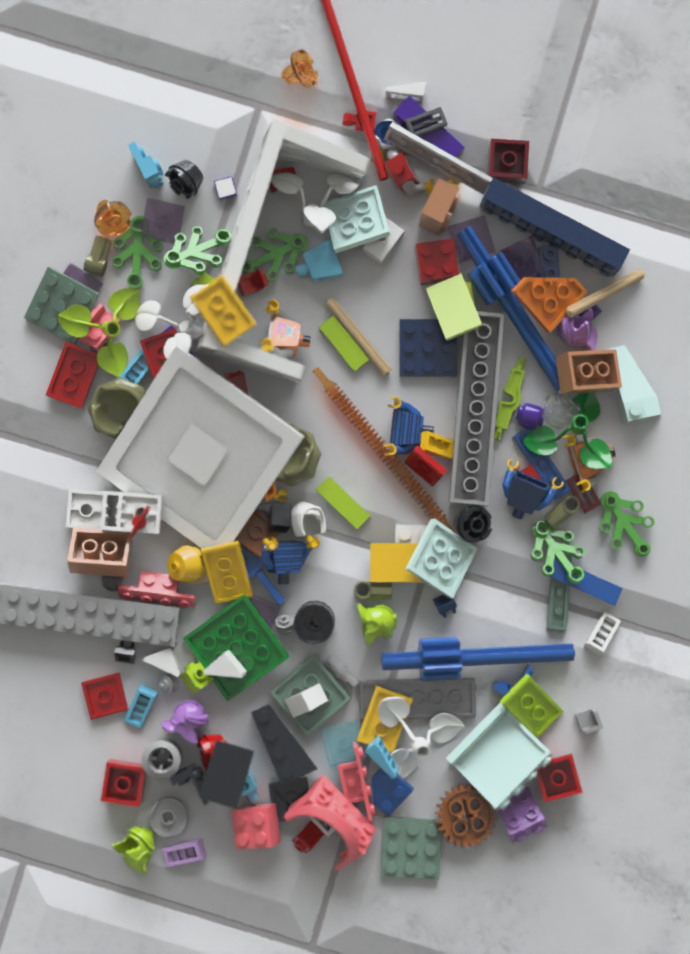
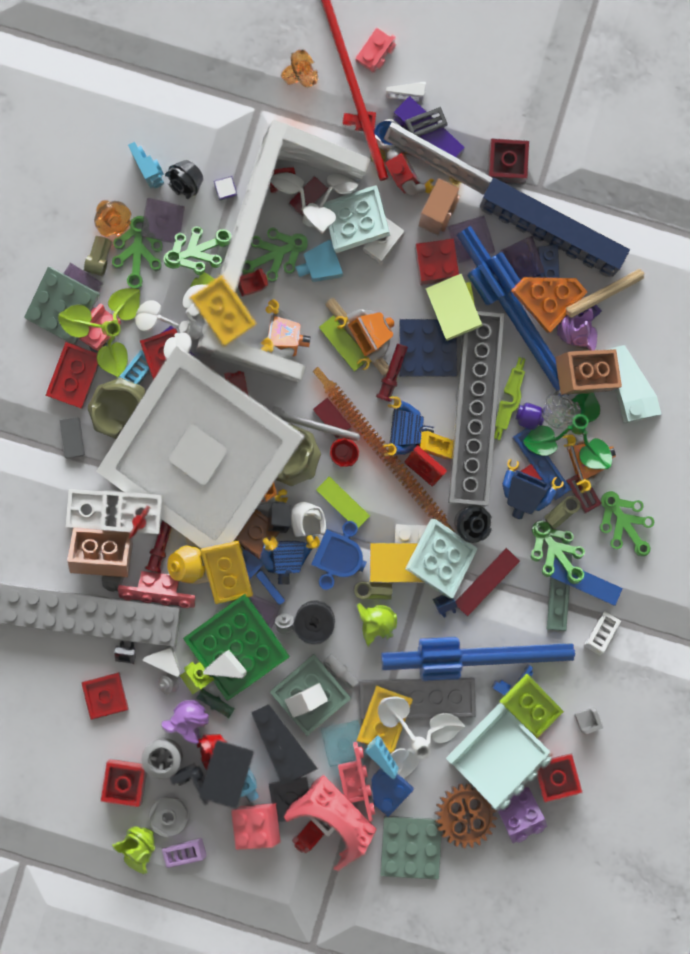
medium azure slope [124,684,158,729] -> none
none -> dark grey tile [60,417,85,458]
none -> dark red pin [144,520,172,574]
none -> clear green pin [196,688,235,719]
none -> light grey piece [271,406,360,441]
none -> dark red tile [289,176,328,217]
none -> blue piece [311,521,367,590]
none -> dark red tile [313,397,352,439]
none -> red hair [330,438,359,467]
none -> orange torso [335,309,394,370]
none -> coral bracket [355,28,396,73]
none -> dark red pin [376,343,408,402]
none -> dark red tile [455,548,520,617]

